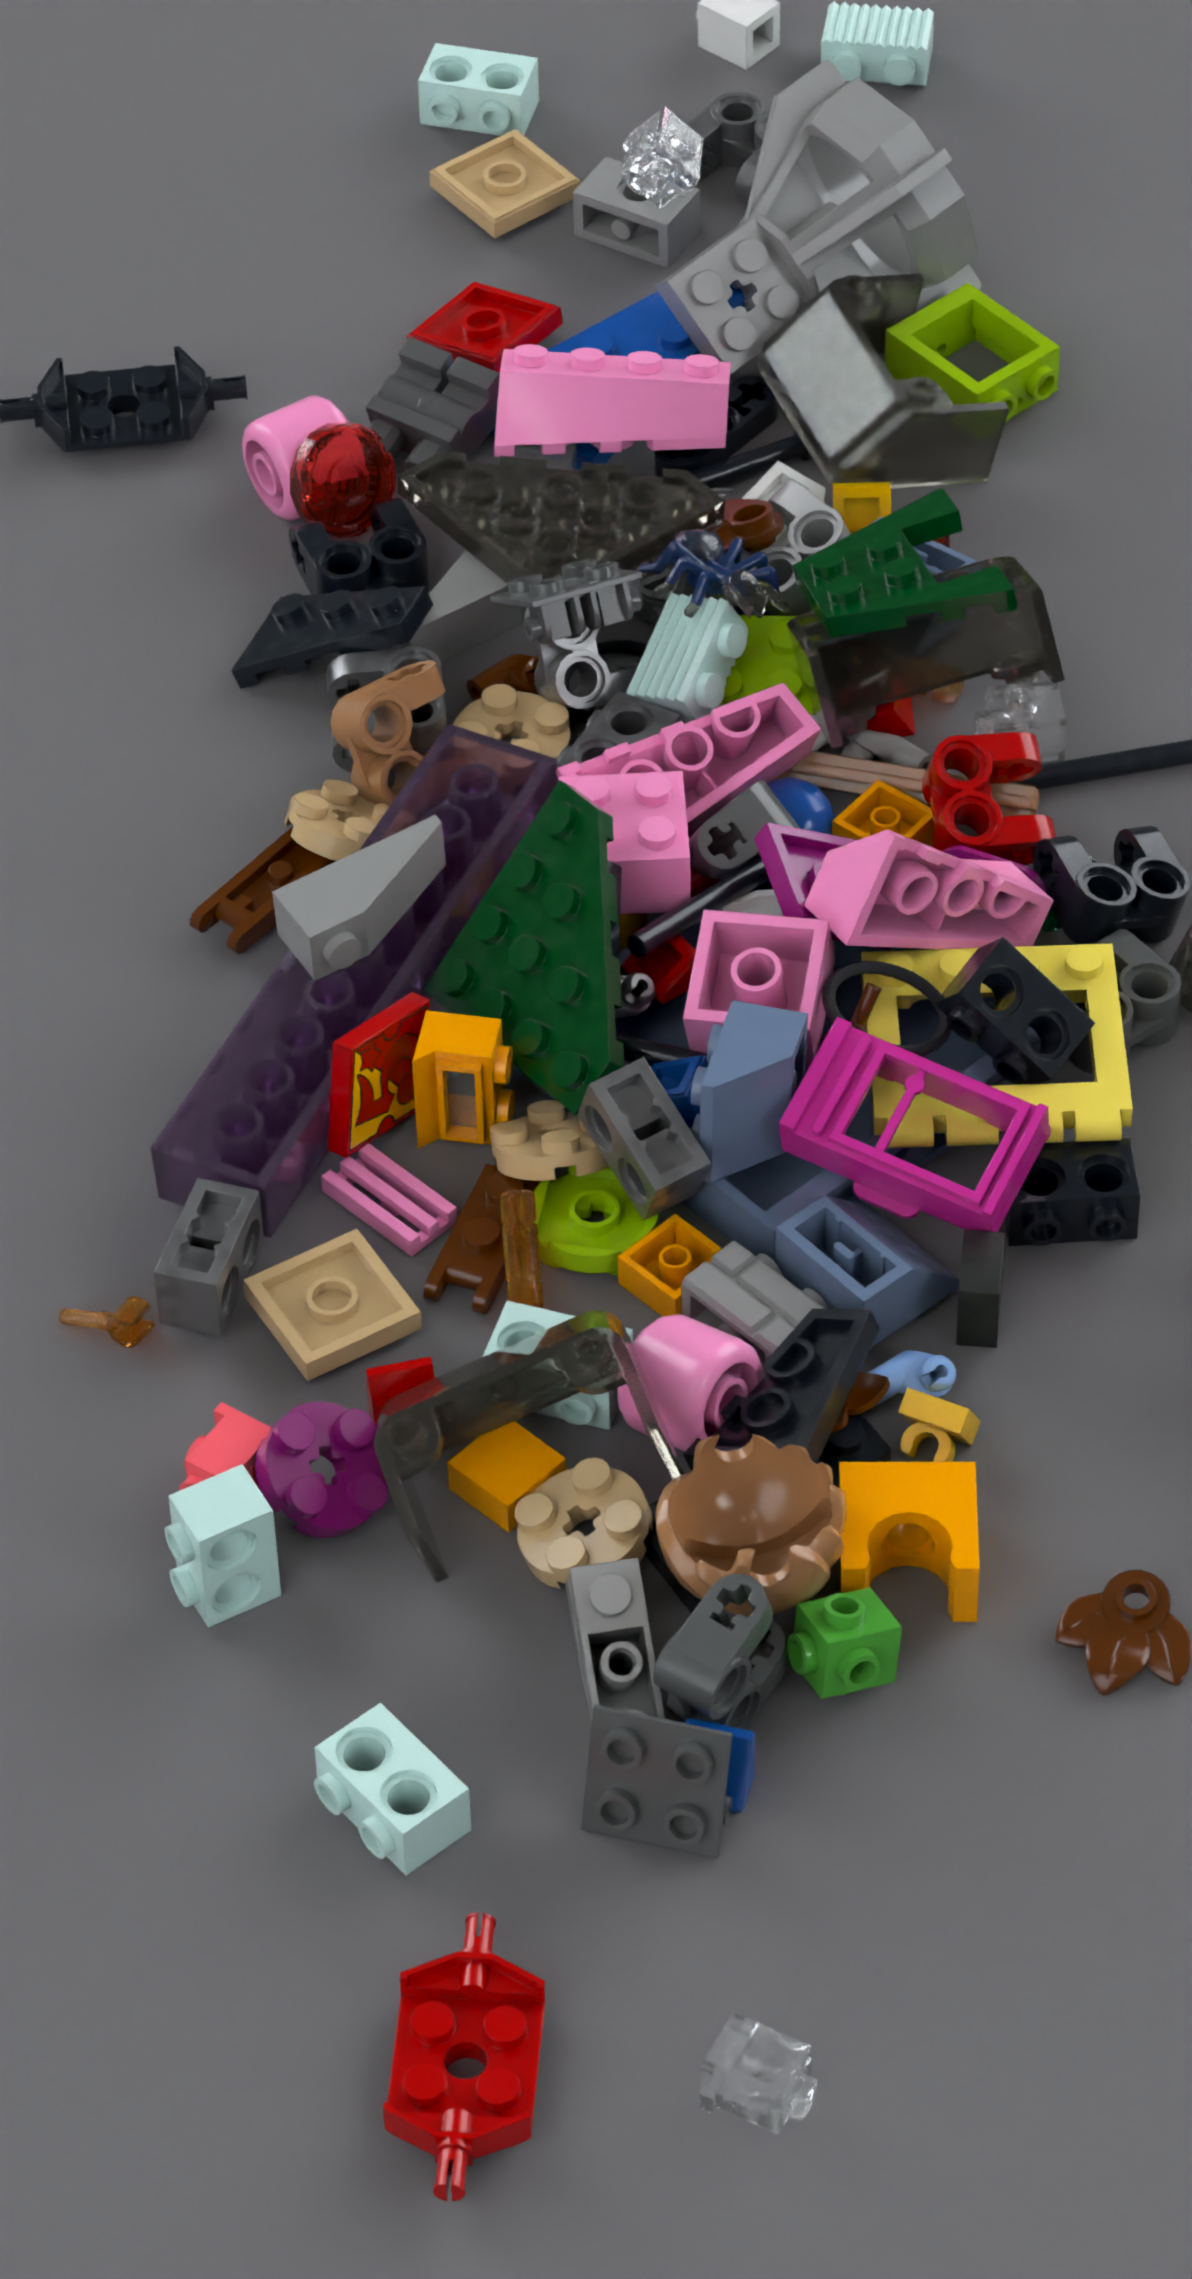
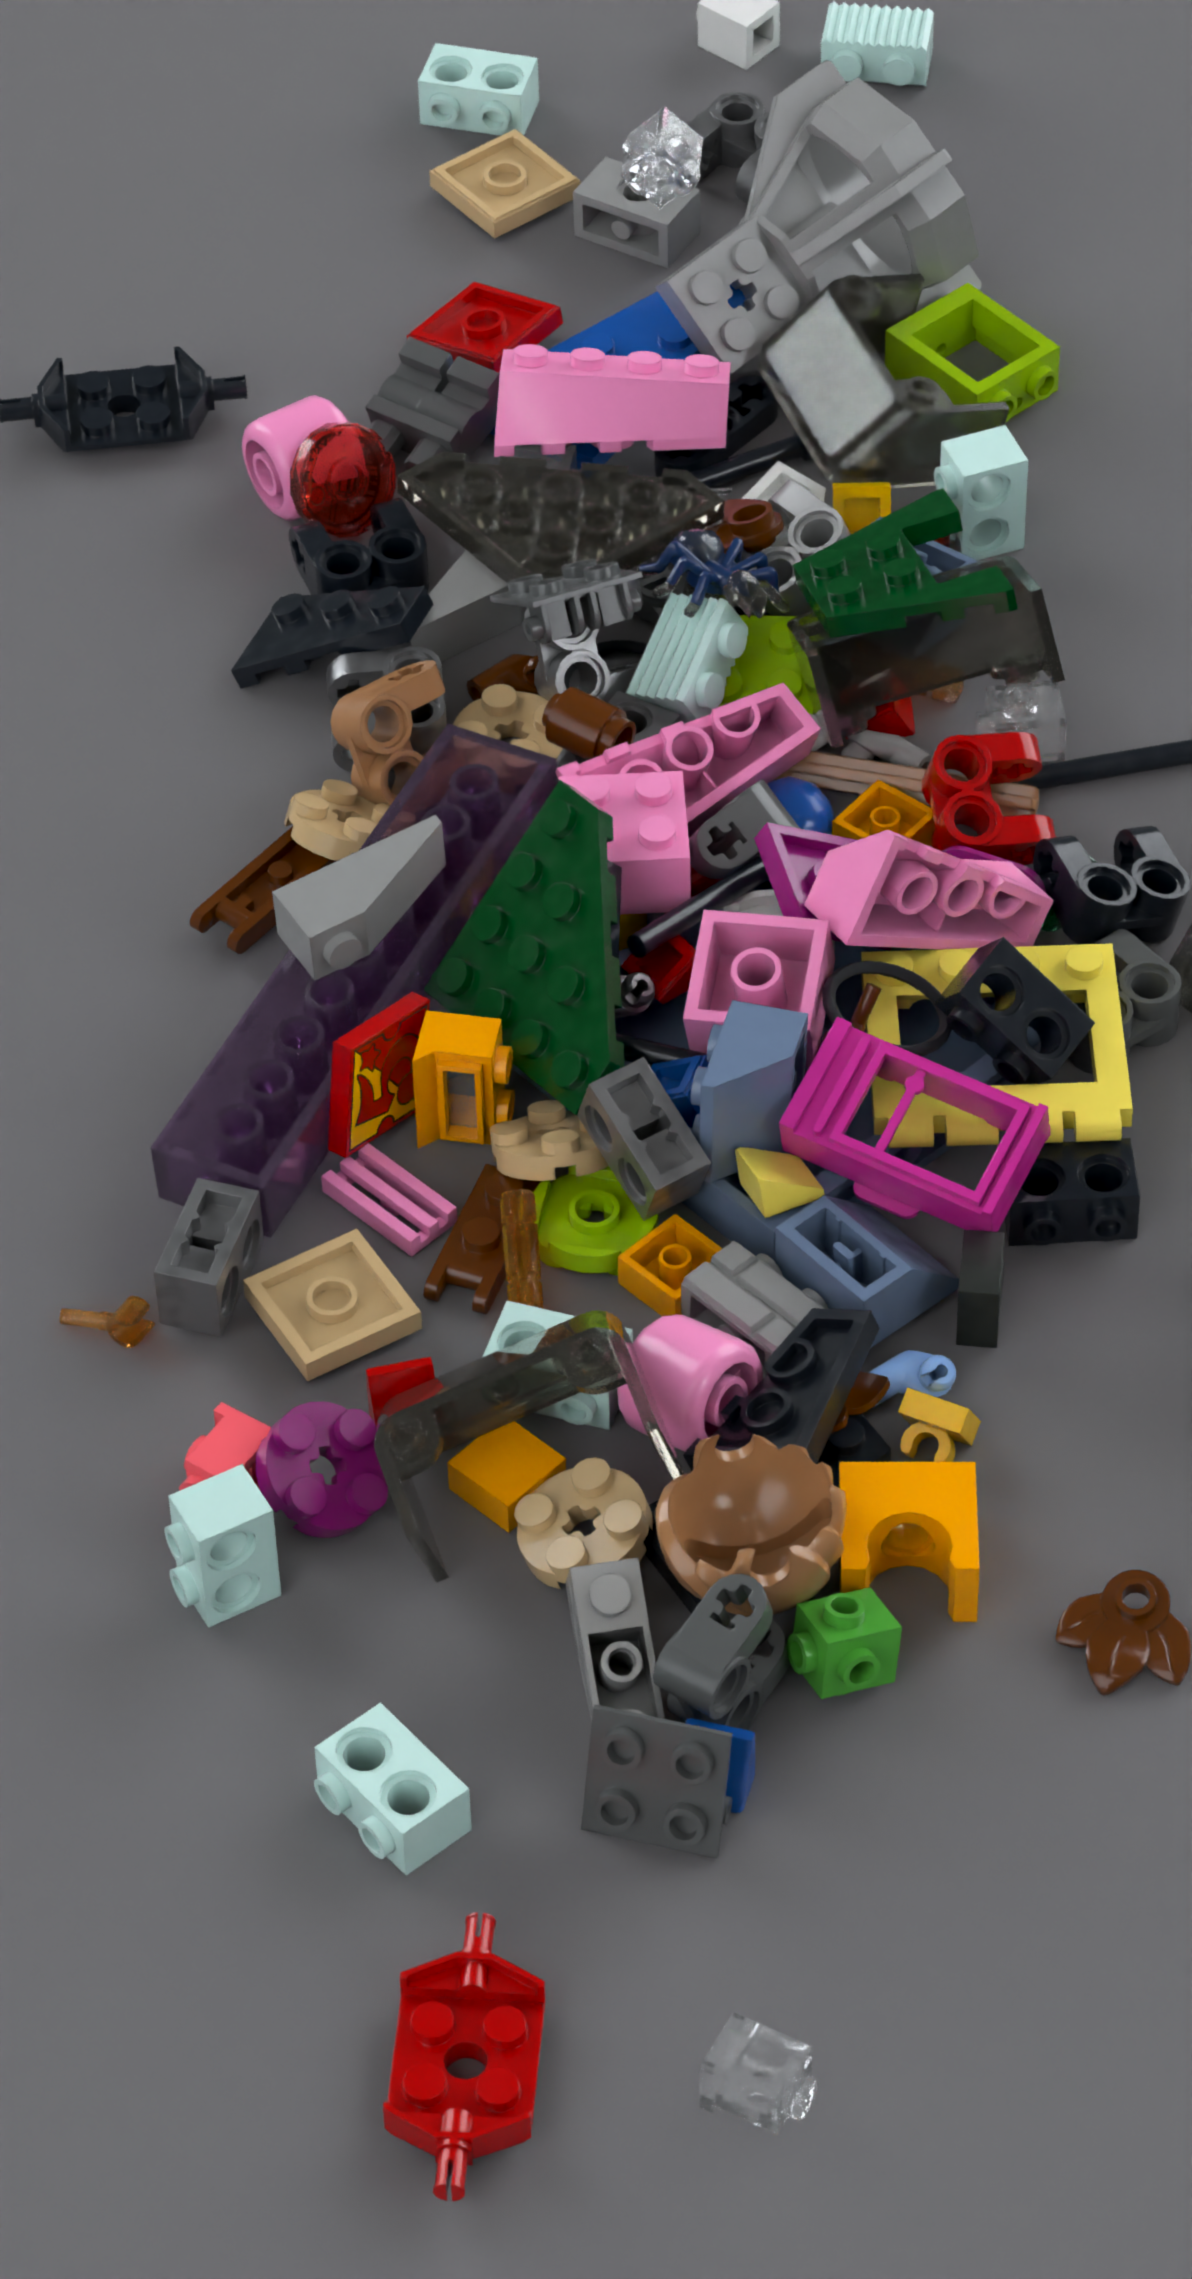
none -> reddish brown brick [542,687,636,760]
none -> light yellow slope [735,1147,825,1218]
none -> light aqua brick [934,425,1028,560]

